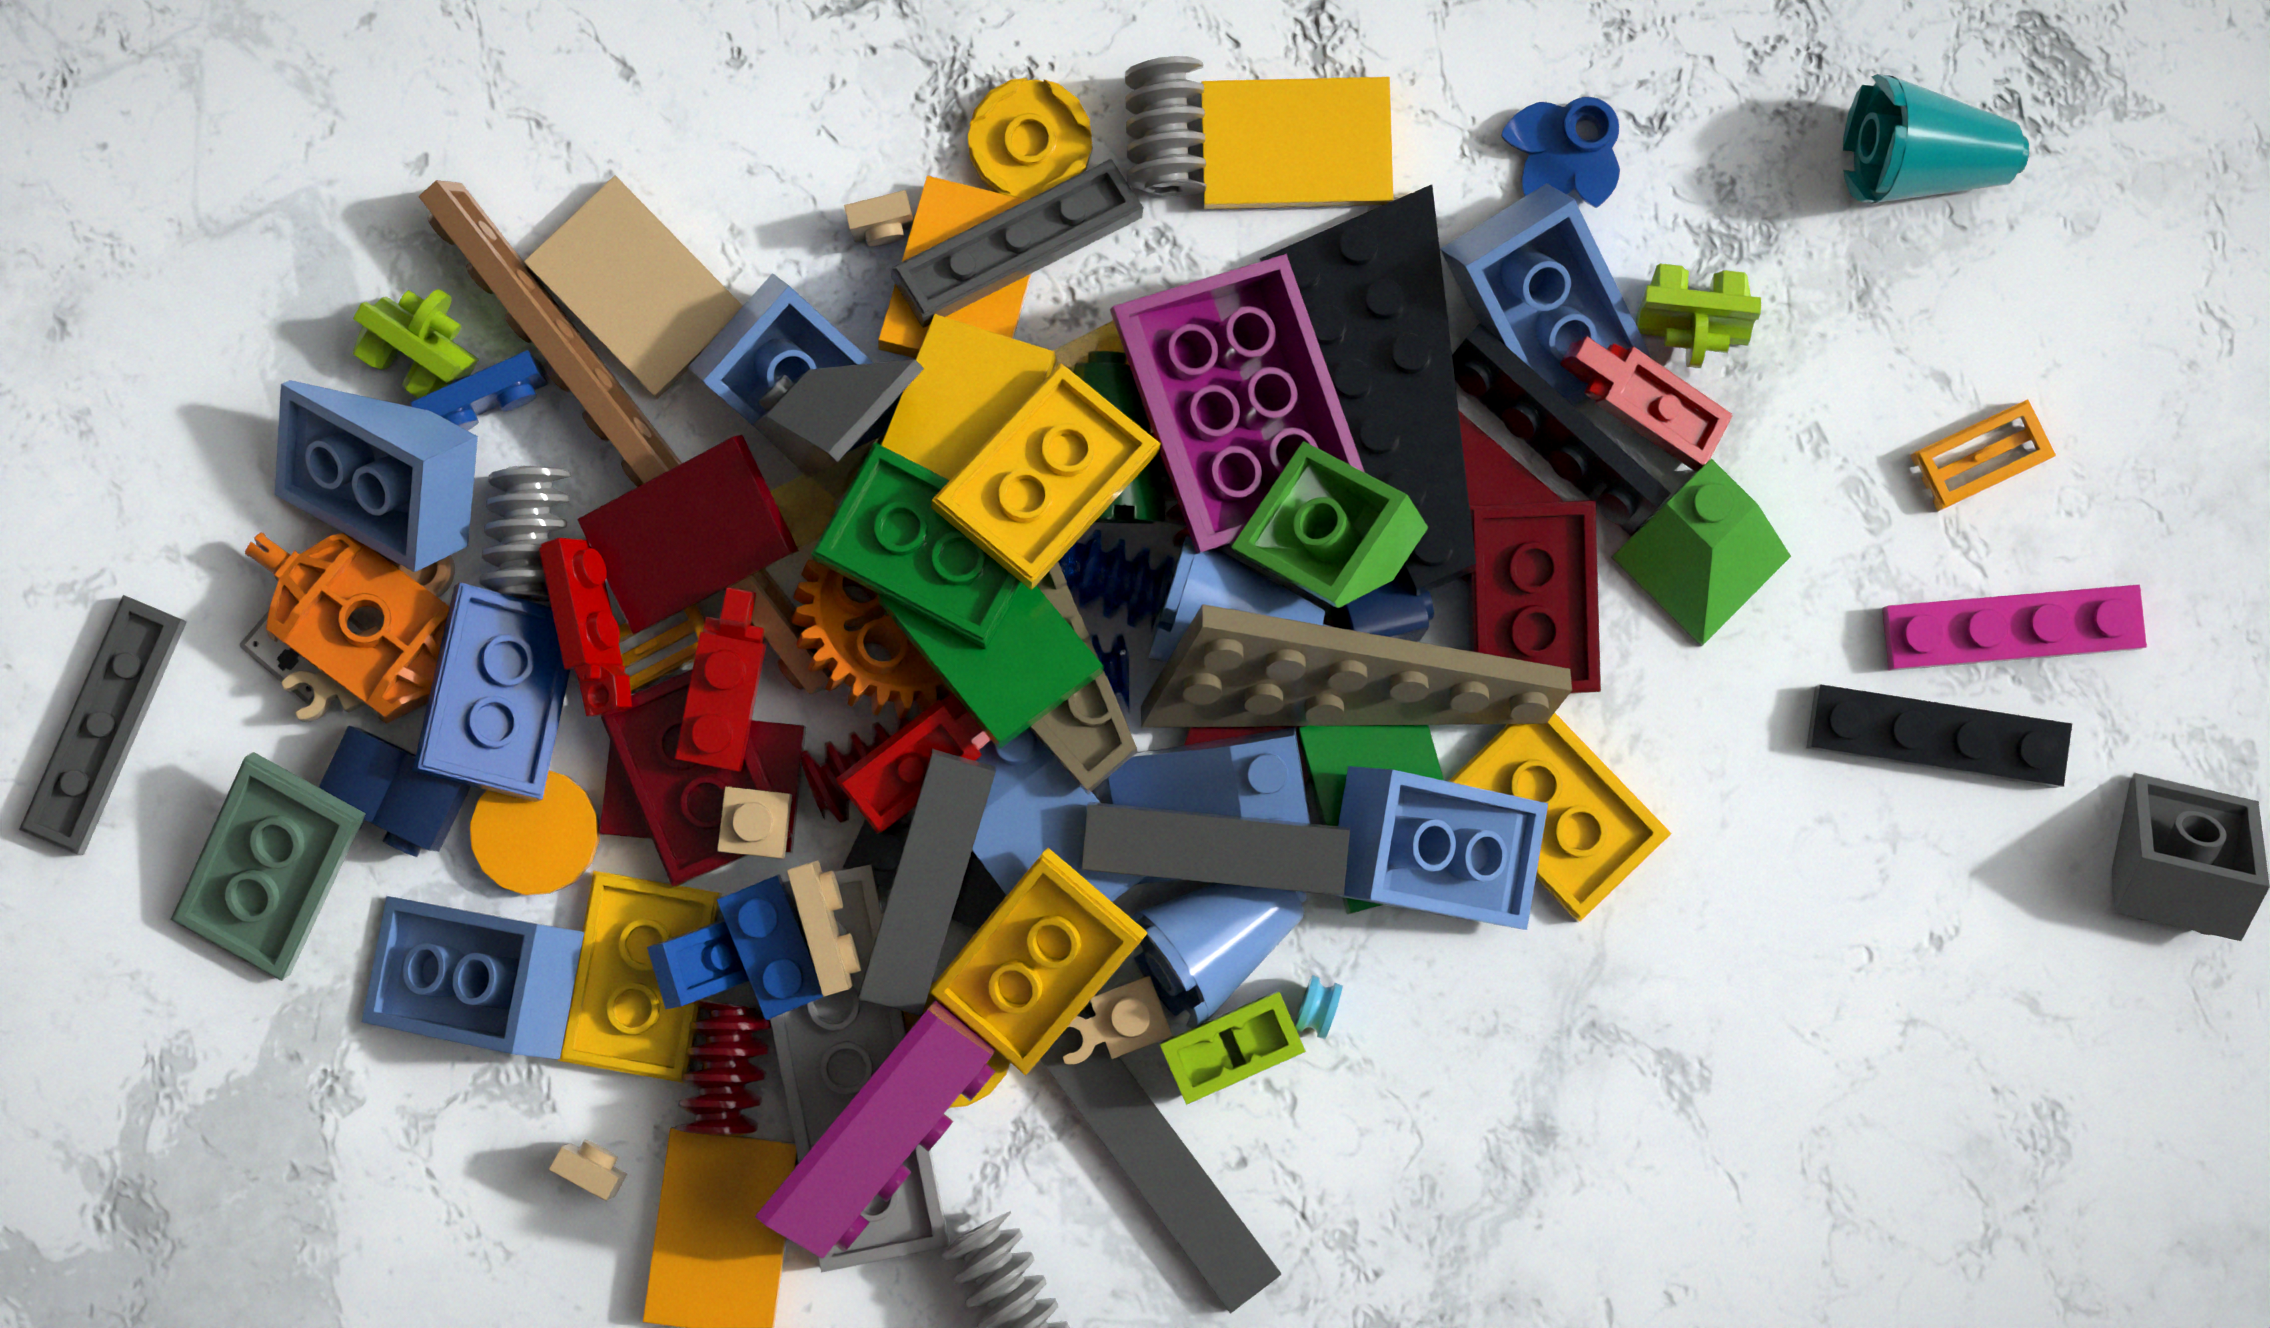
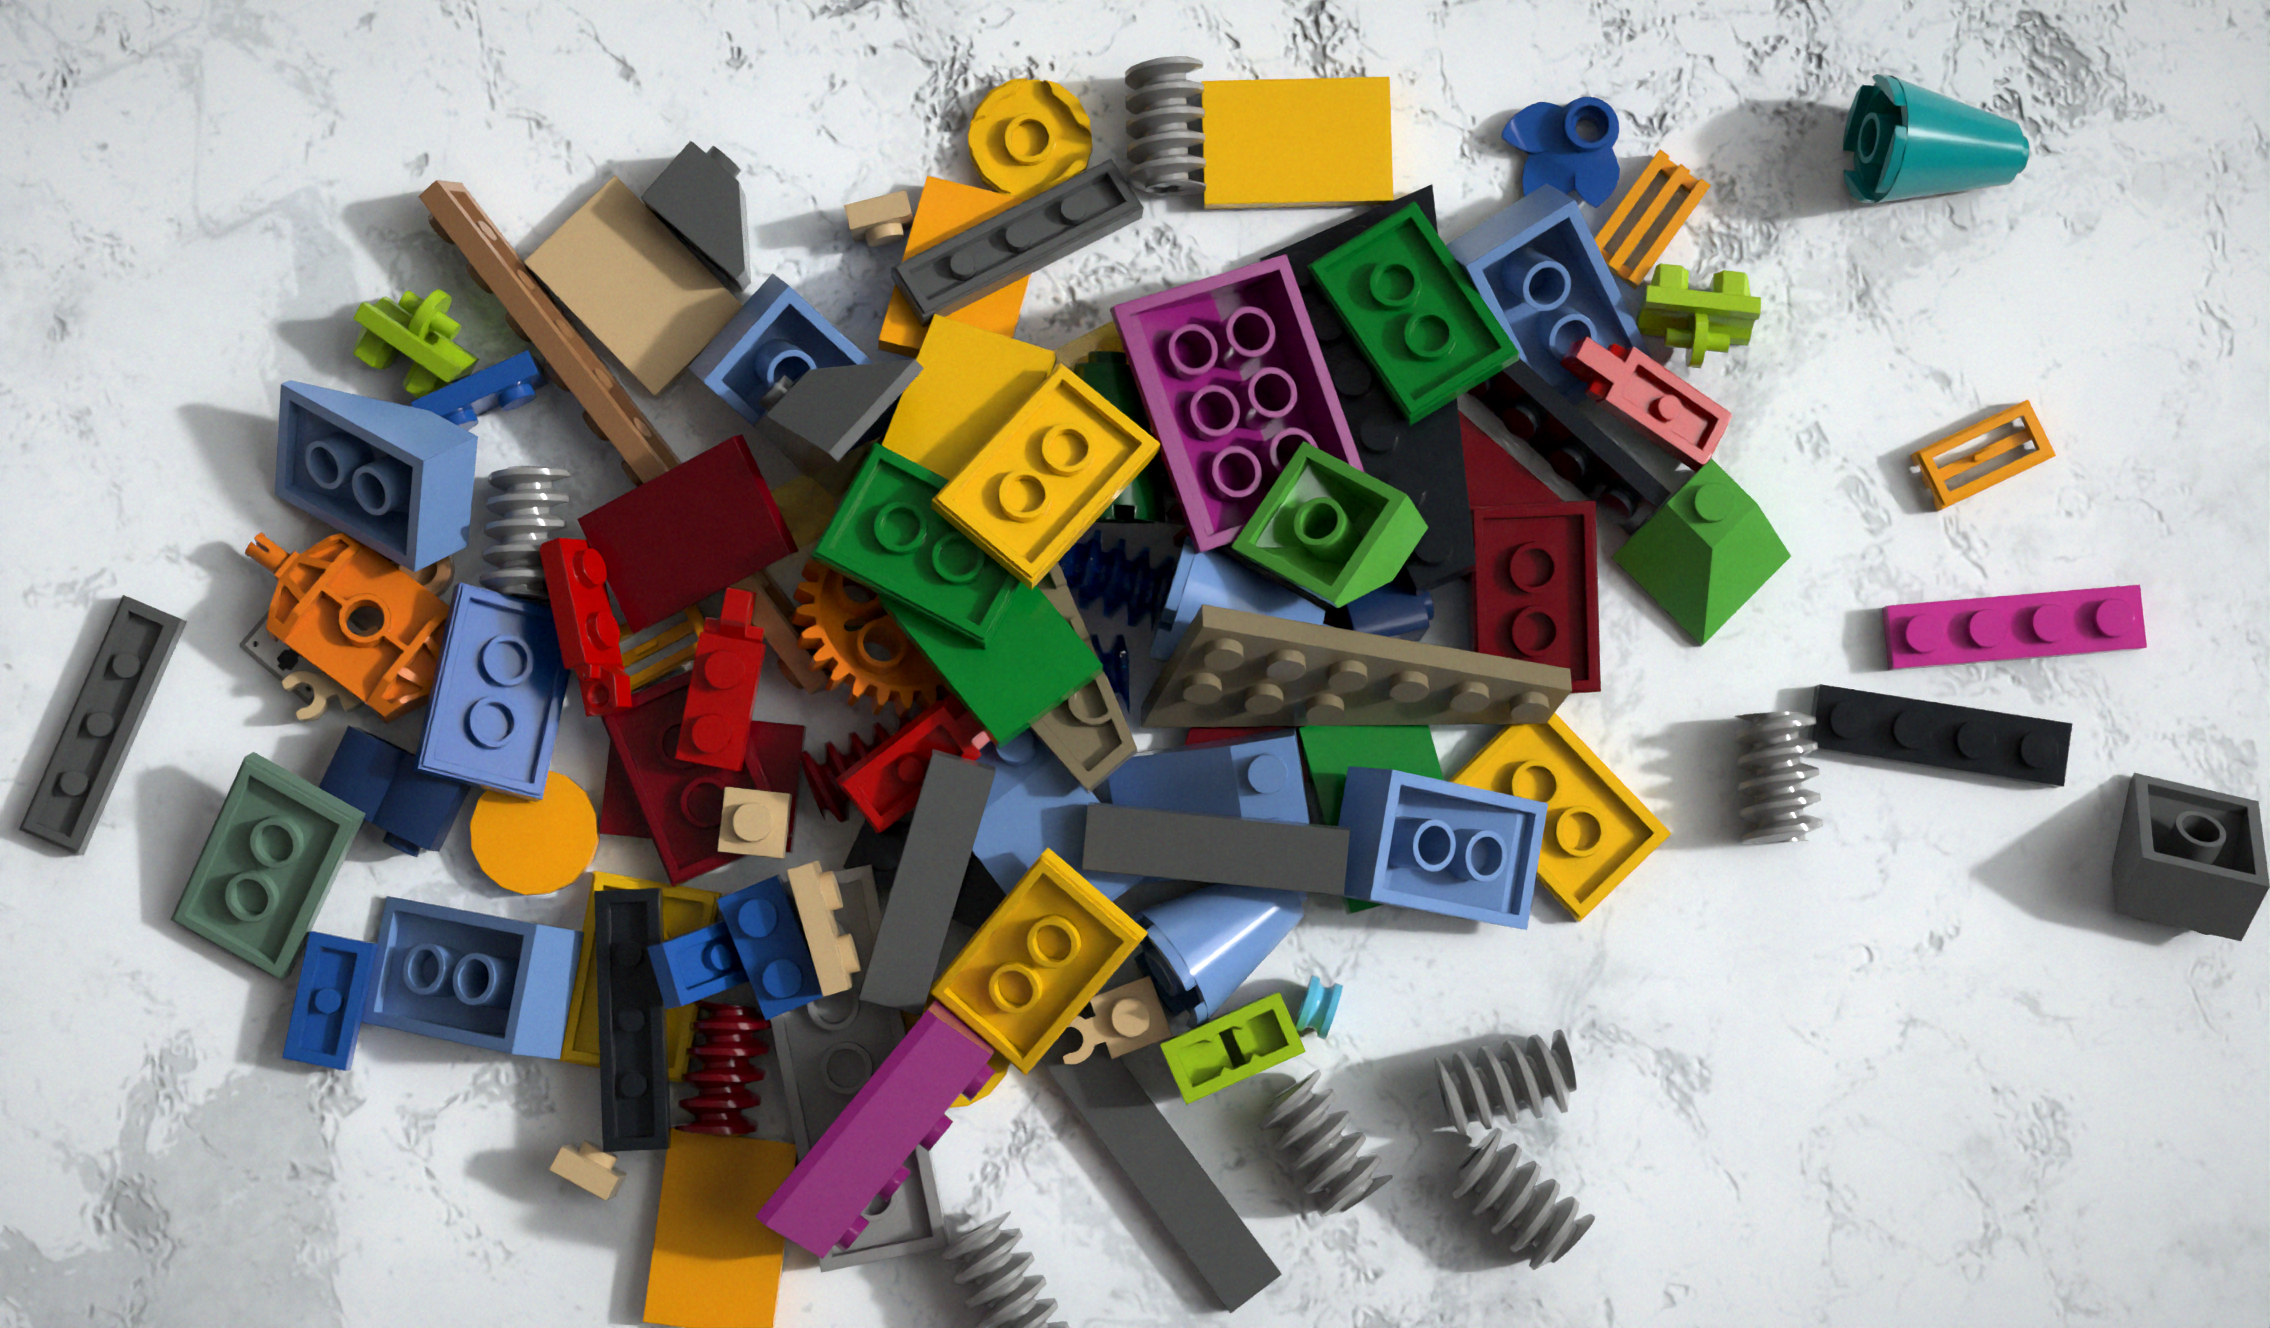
none -> blue plate [282,931,378,1071]
none -> black plate [594,888,671,1152]
none -> dark grey slope [641,141,751,291]
none -> light grey piece [1258,1069,1393,1217]
none -> green tile [1307,201,1519,426]
none -> light grey piece [1434,1029,1577,1135]
none -> light grey piece [1452,1128,1595,1270]
none -> light orange tile [1594,149,1711,290]
none -> light grey piece [1734,712,1823,844]

